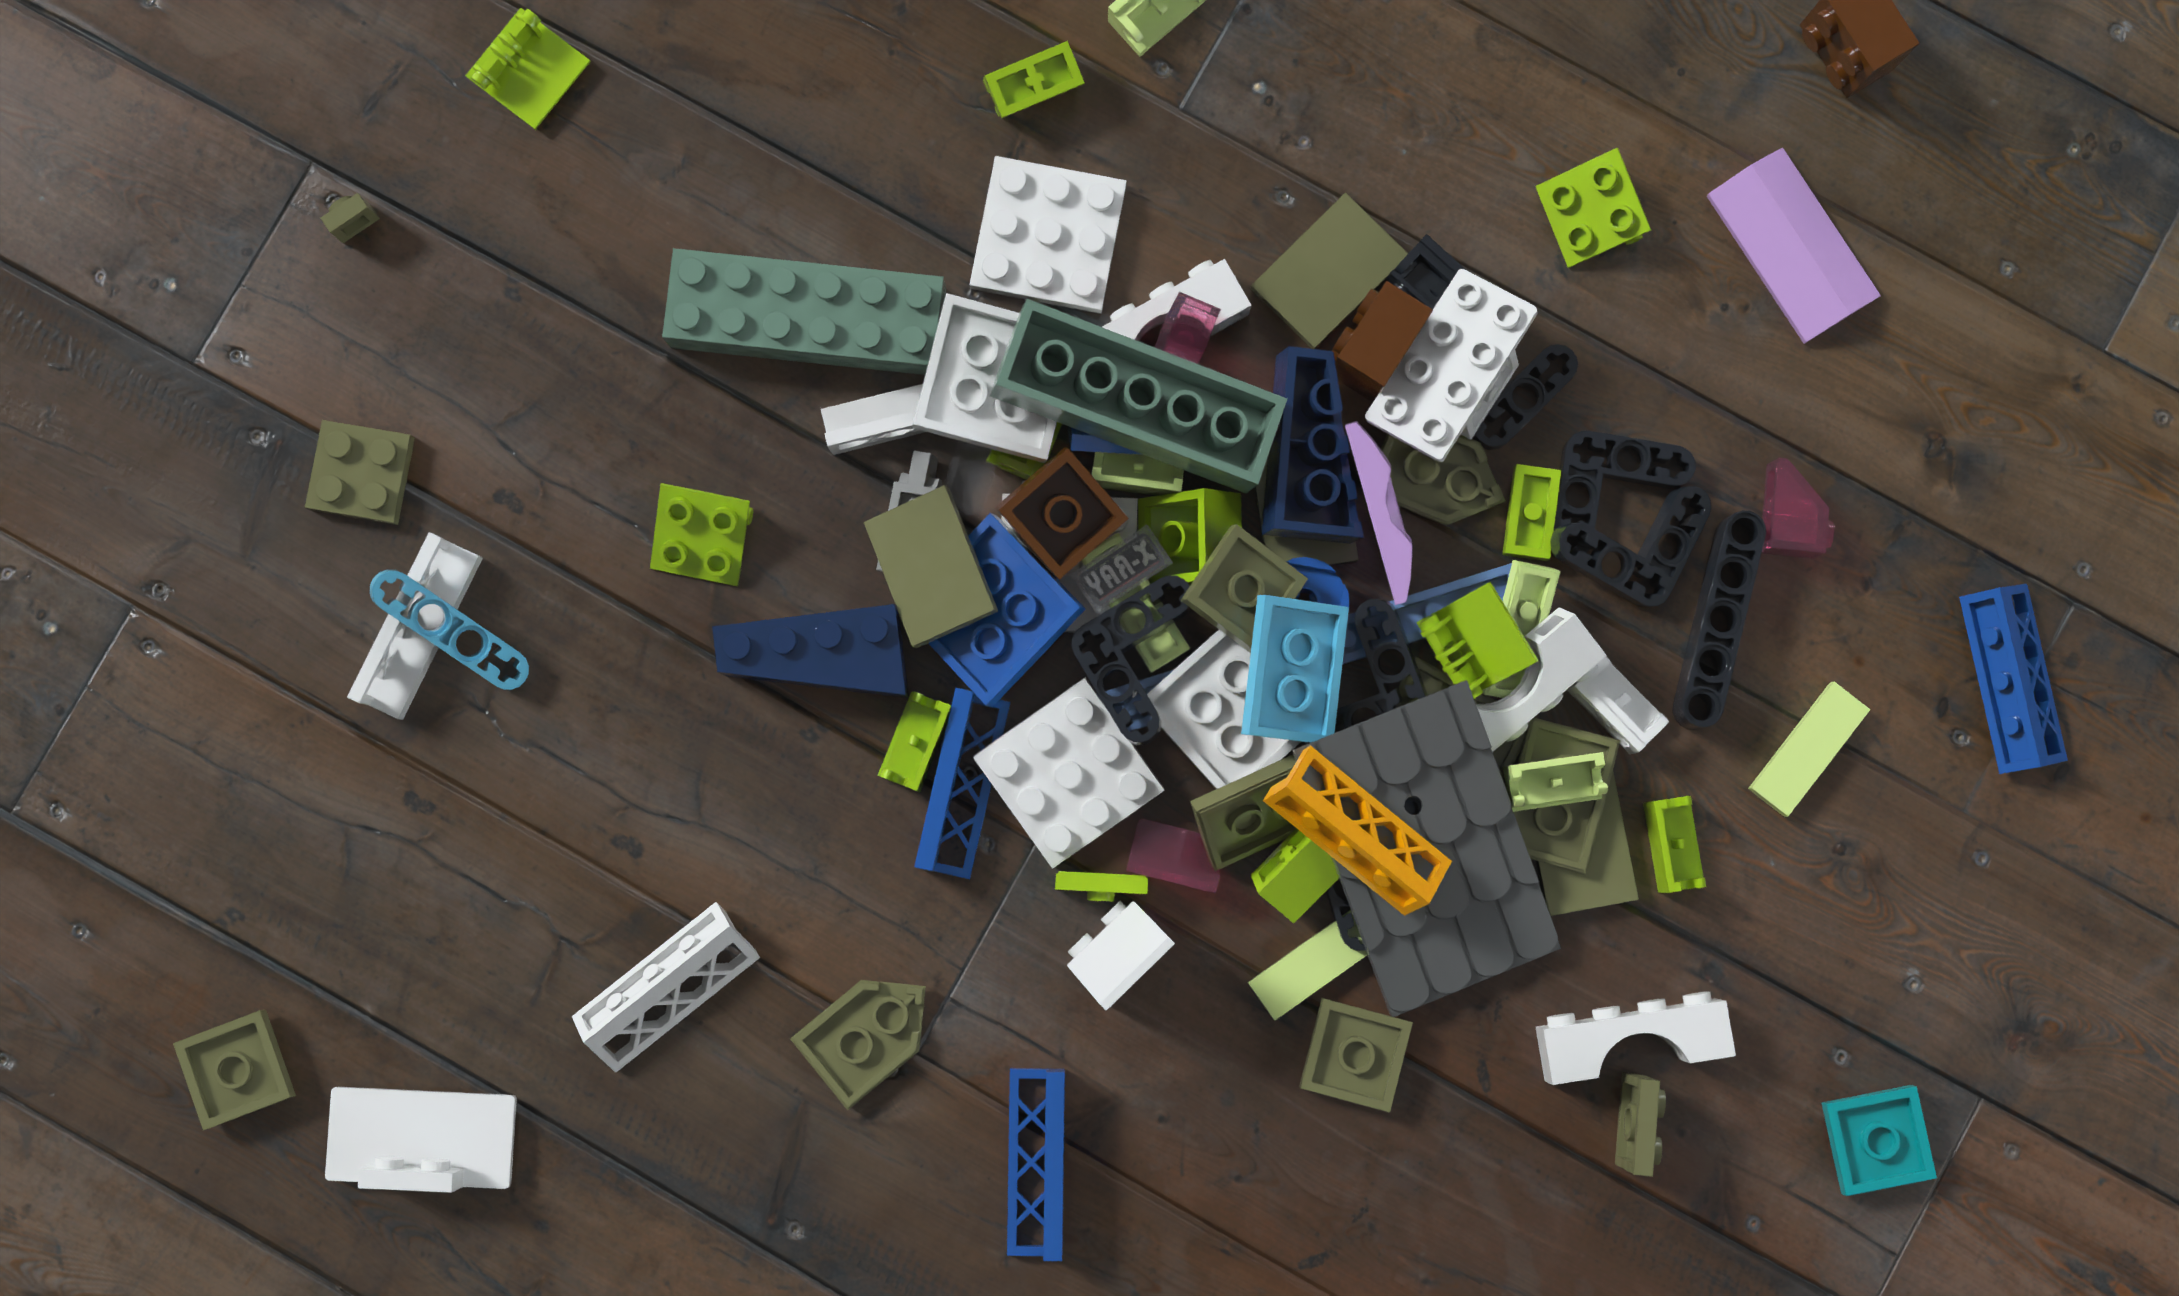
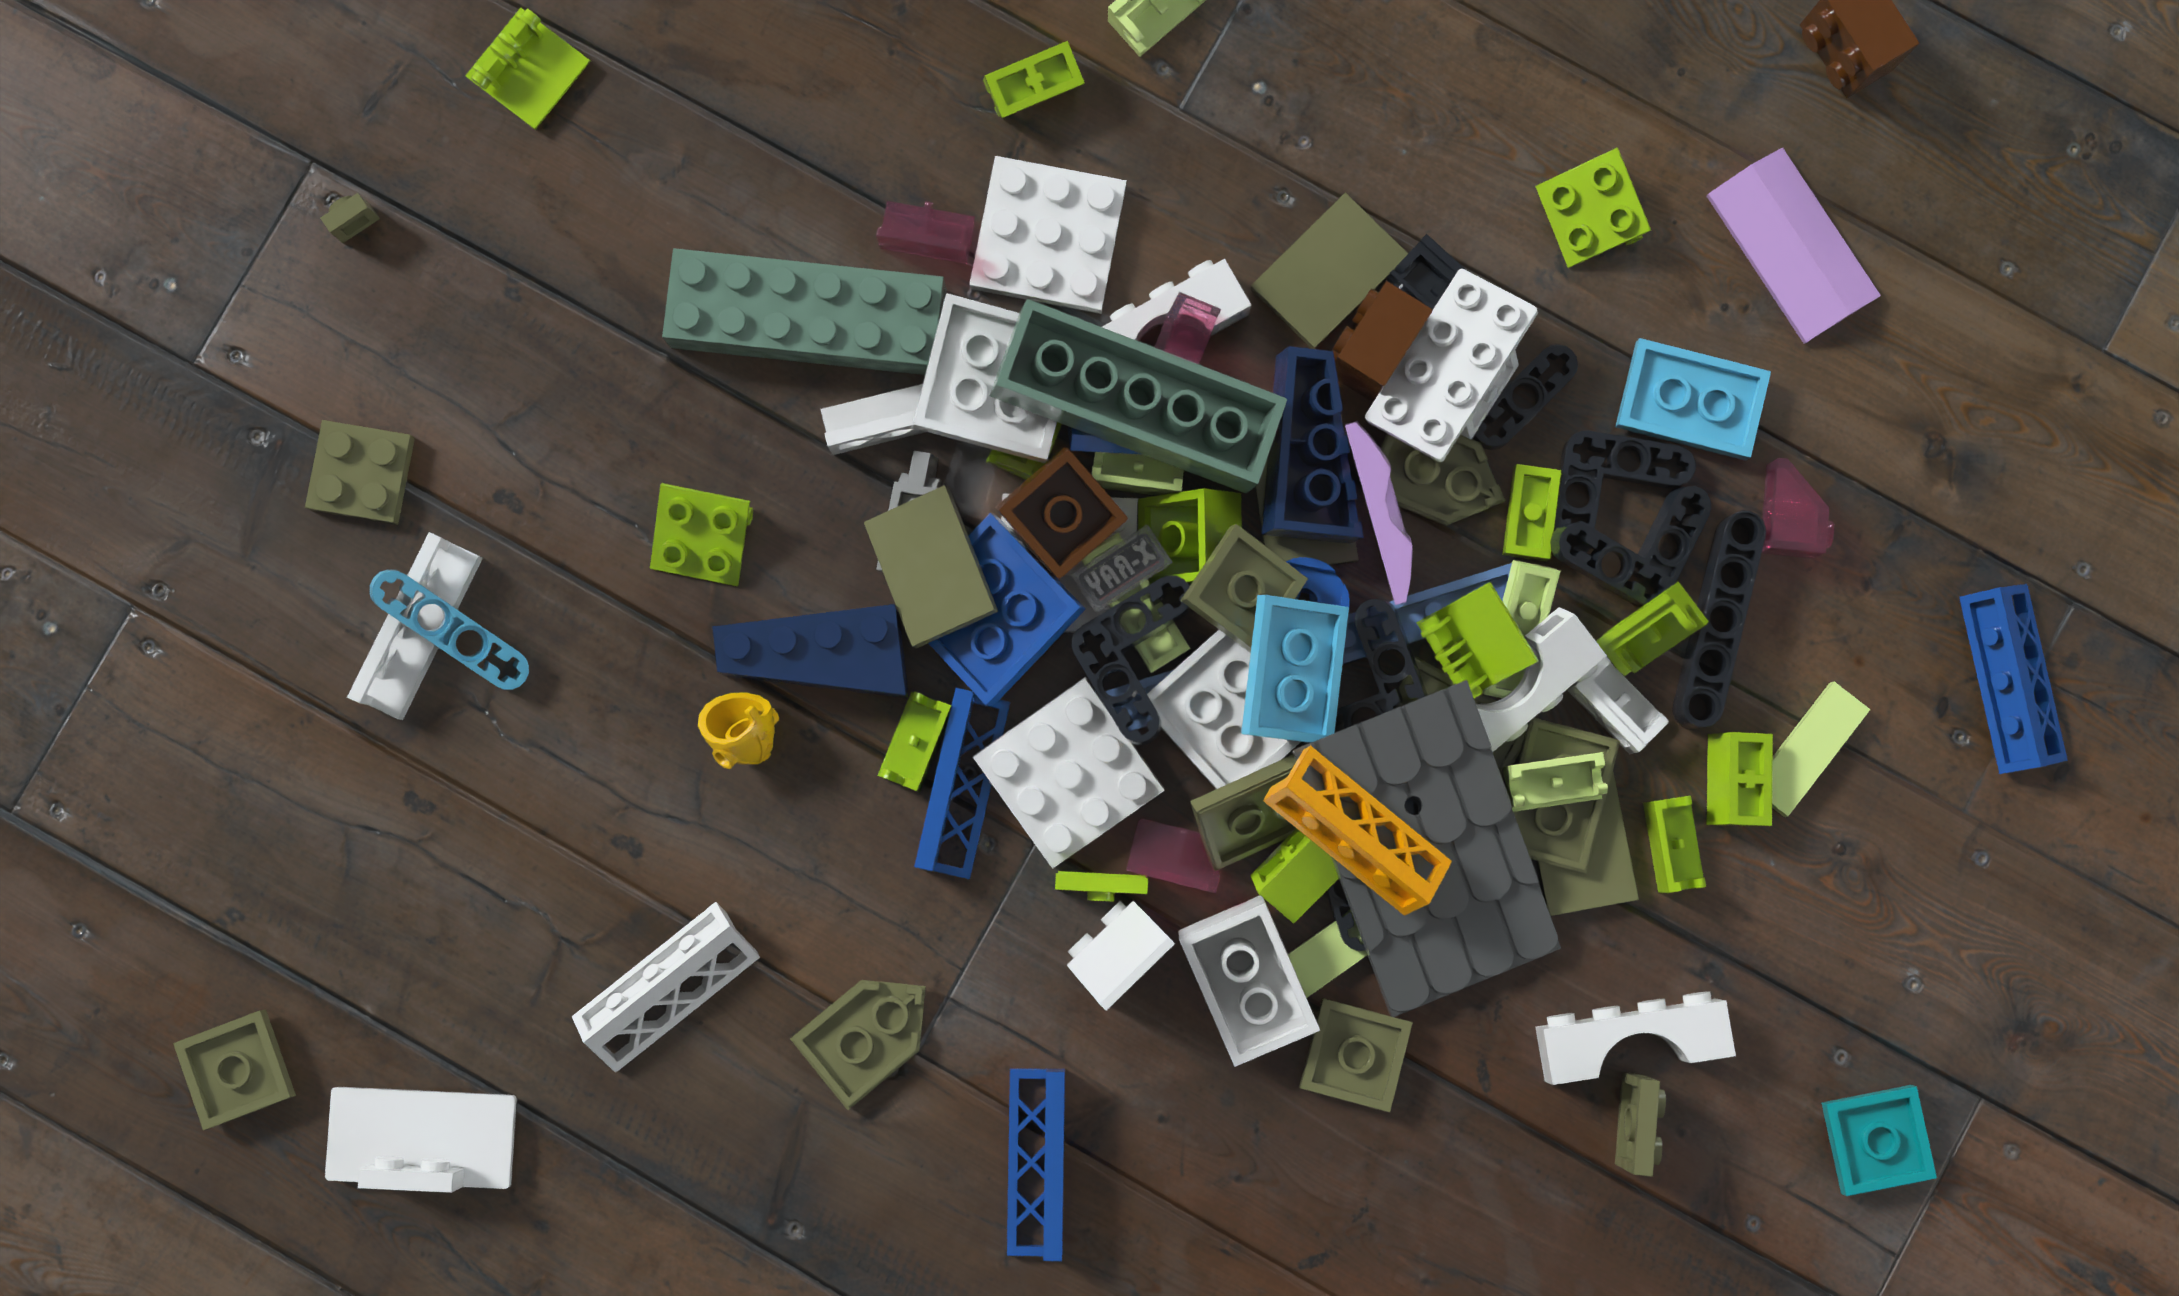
none -> yellow helmet [698,692,779,769]
none -> clear pink panel [876,201,975,264]
none -> white slope [1178,896,1320,1067]
none -> lime hinge [1596,581,1709,676]
none -> medium azure plate [1615,338,1771,460]
none -> lime hinge [1707,732,1773,826]

